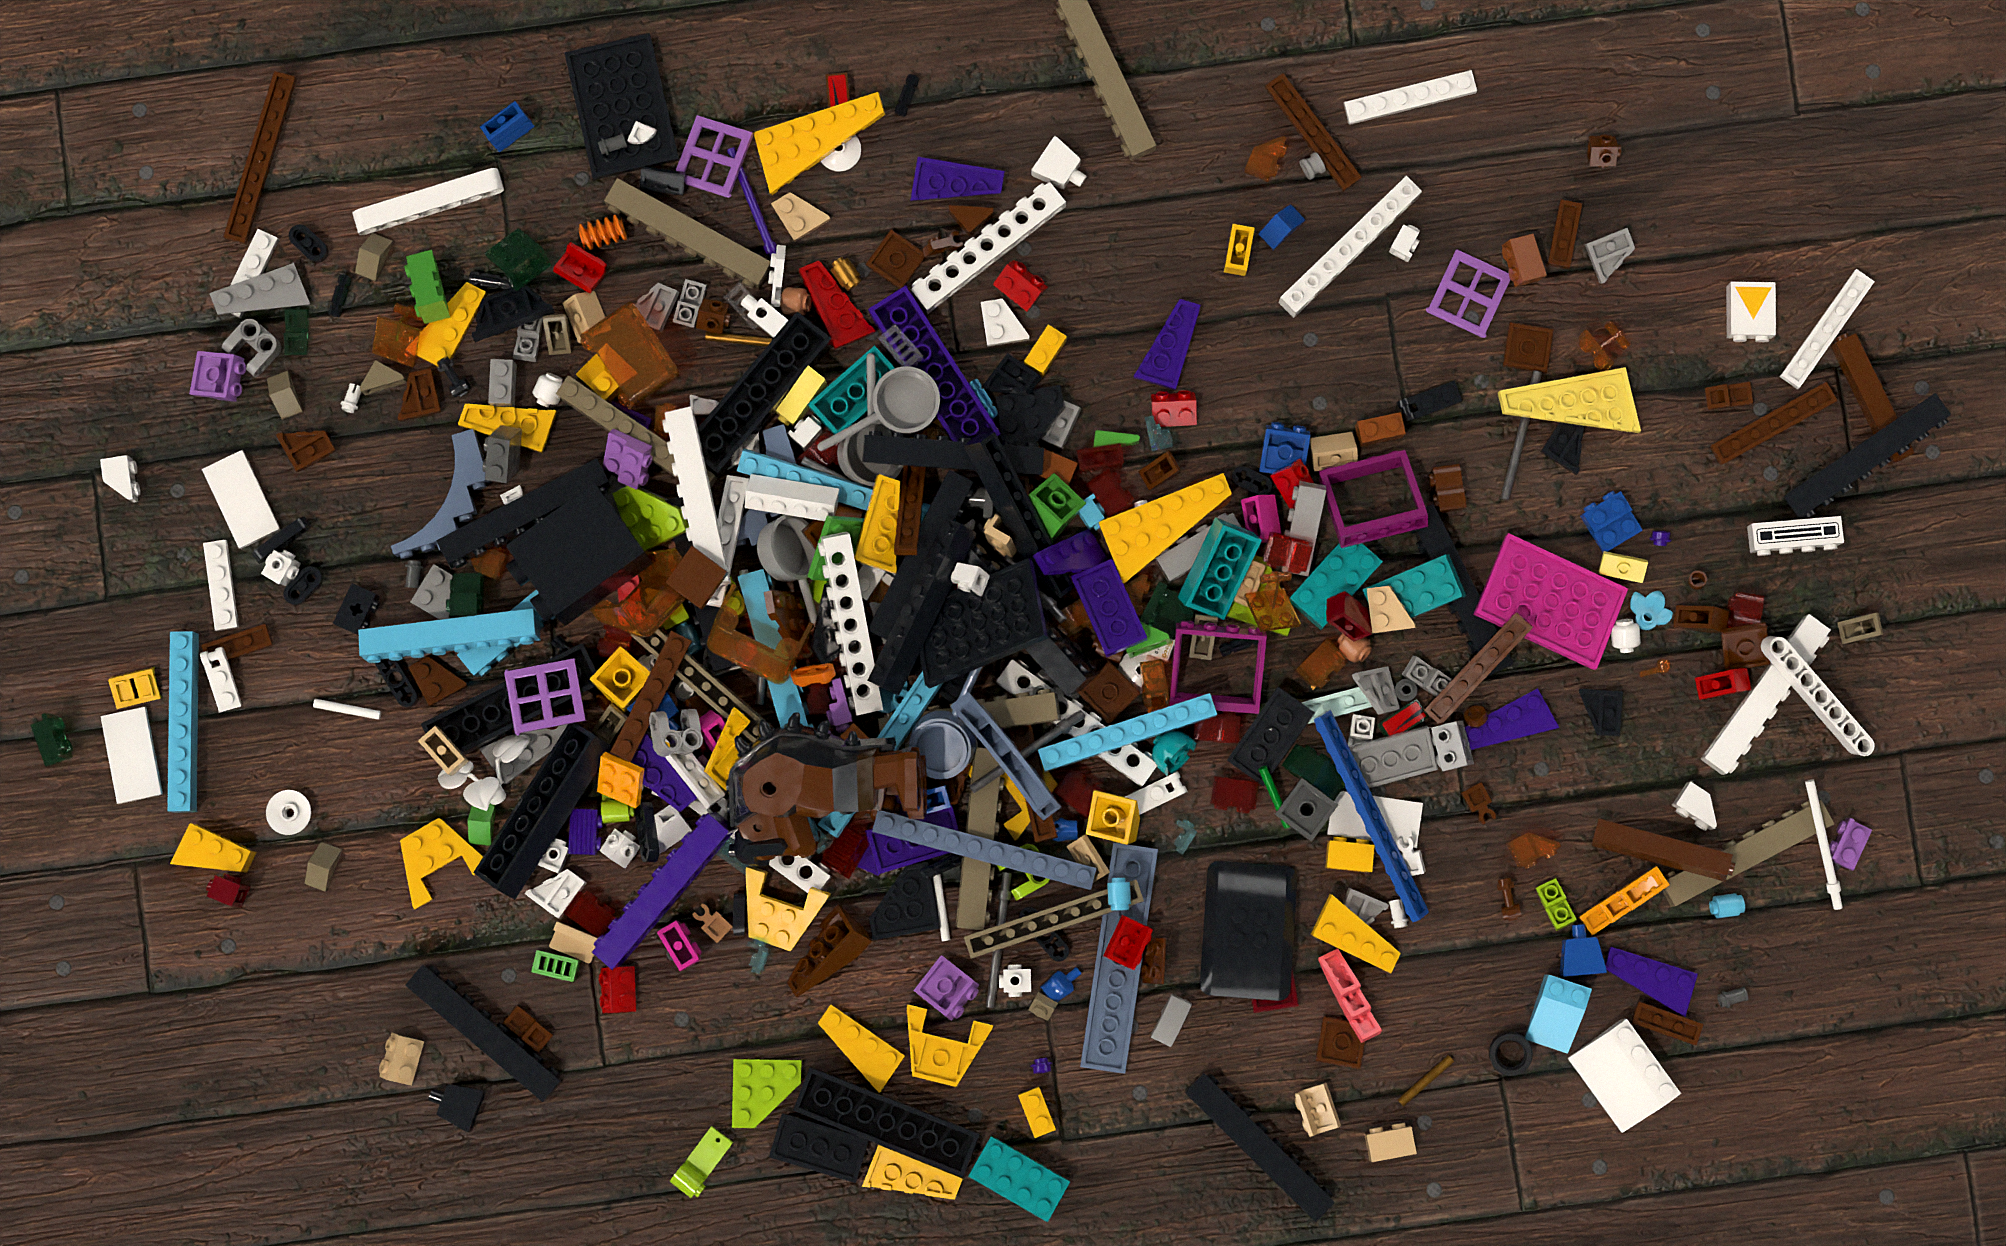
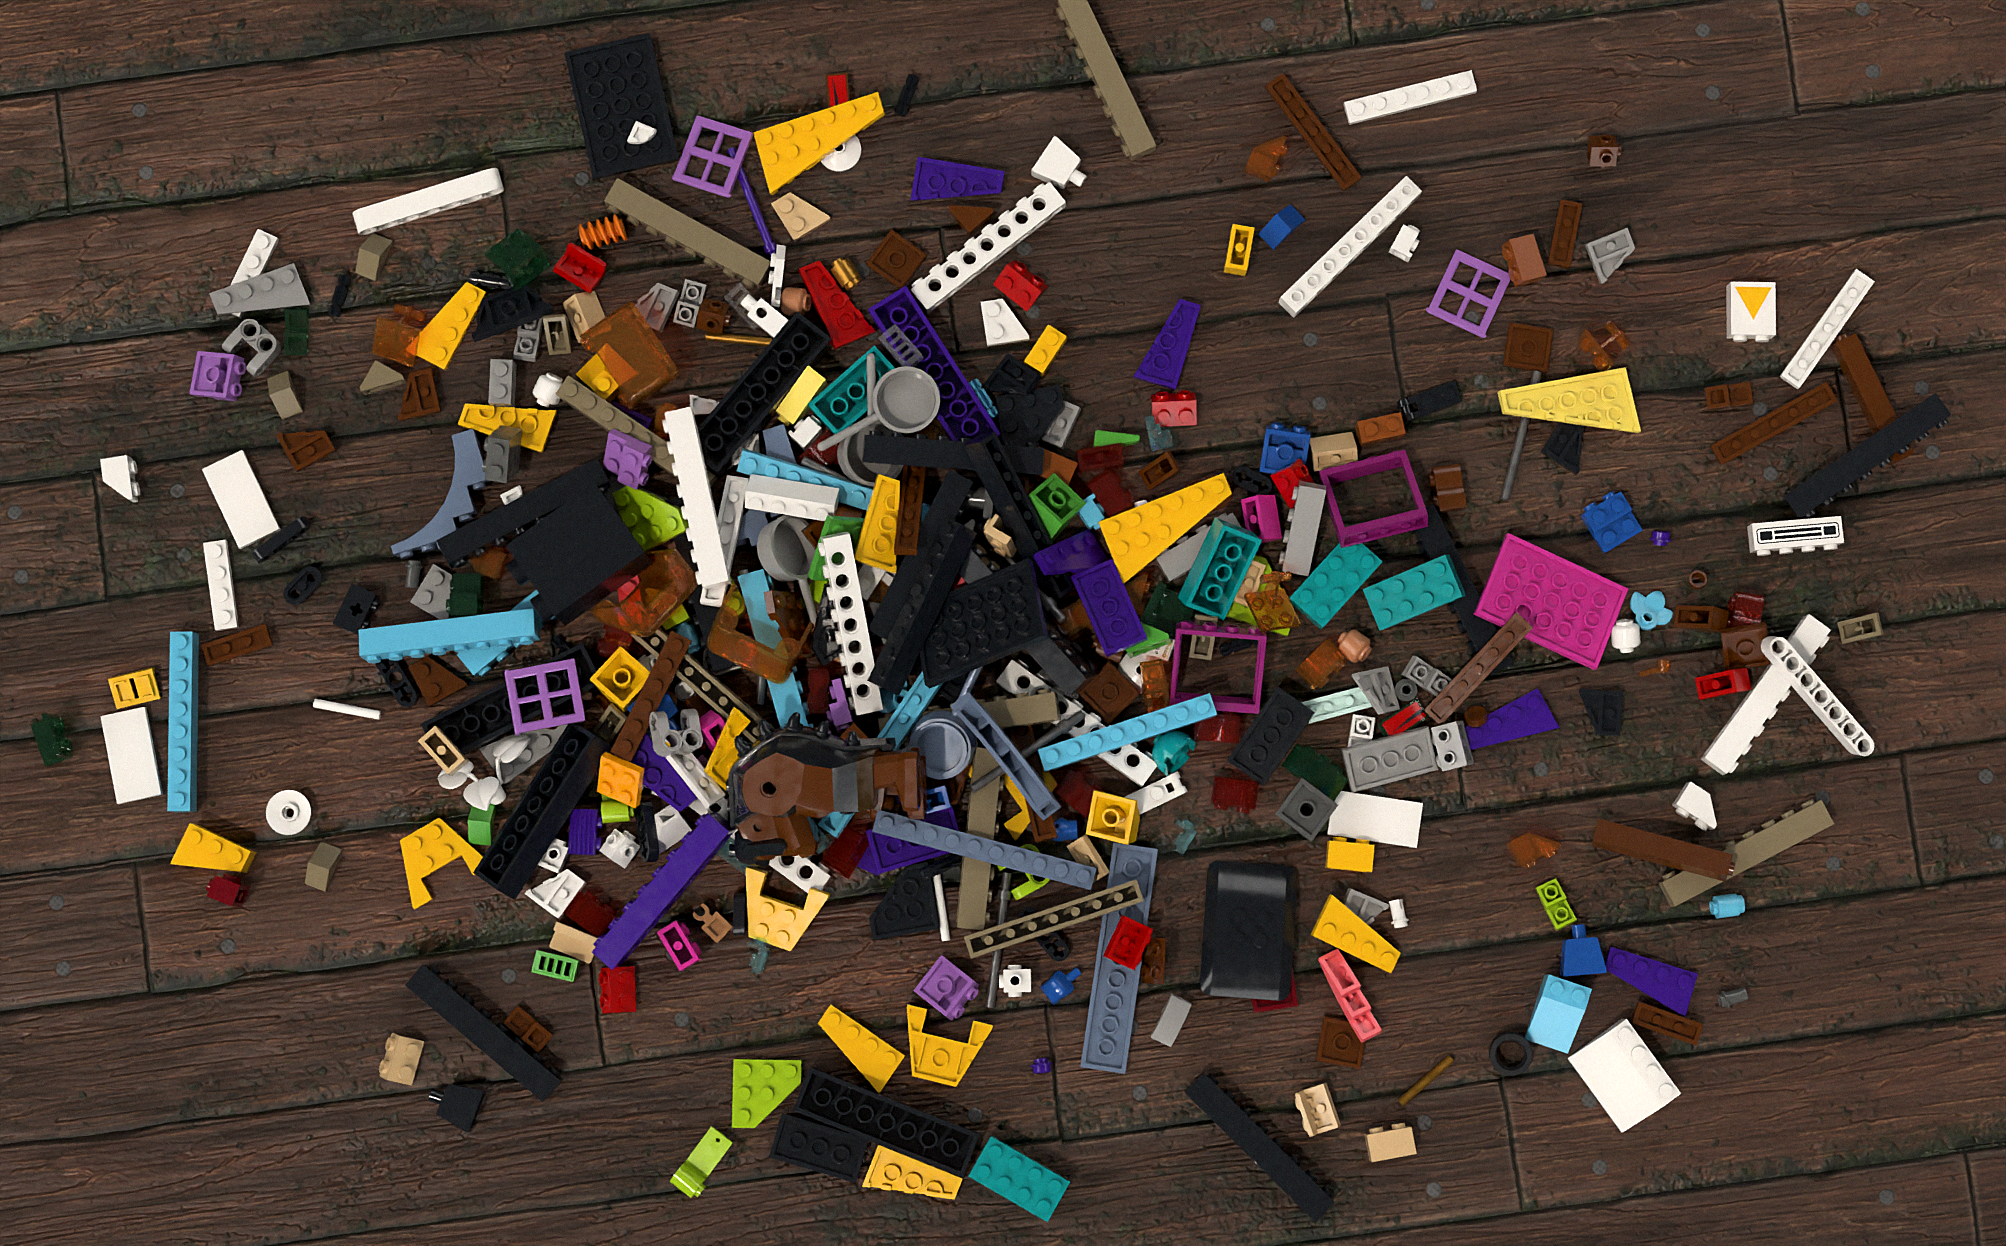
white plate [200,647,242,712] -> none
reddish brown plate [223,71,297,245] -> none
white brick [261,550,301,586] -> none
black plate [289,224,328,263] -> none
white pin [340,383,361,413] -> none
bright green wedge [404,250,450,324] -> none
black bar [436,356,471,398] -> none
blue brick [480,101,535,152] -> none
dark grey pin [598,133,627,155] -> none
black plate [640,166,686,196] -> none
reddish brown tile [665,546,729,610] -> none
reddish brown wedge [787,904,872,997] -> none
orange plate [791,663,836,687] -> none
reddish brown plate [922,231,963,257] -> none
white brick [951,562,990,596] -> none
yellow brick [1018,1086,1056,1138] -> none
dark tan plate [1028,992,1058,1021] -> none
medium azure brick [1107,878,1131,911] -> none
green bar [1258,766,1290,828] -> none
clear red brick [1262,532,1313,574] -> none
light grey wheel [1299,152,1326,180] -> none
blue plate [1313,710,1429,923] -> none
dark red brick [1326,591,1372,642] -> none
tan wing [1367,586,1417,633] -> none
white plate [1397,836,1426,876] -> none
reddish brown plate [1461,782,1496,825] -> none
reddish brown bar [1497,877,1522,921] -> none
light orange slope [1578,866,1670,936] -> none
light yellow plate [1598,551,1648,583] -> none
white bar [1805,779,1843,910] -> none
medium lavender bracket [1829,818,1872,871] -> none

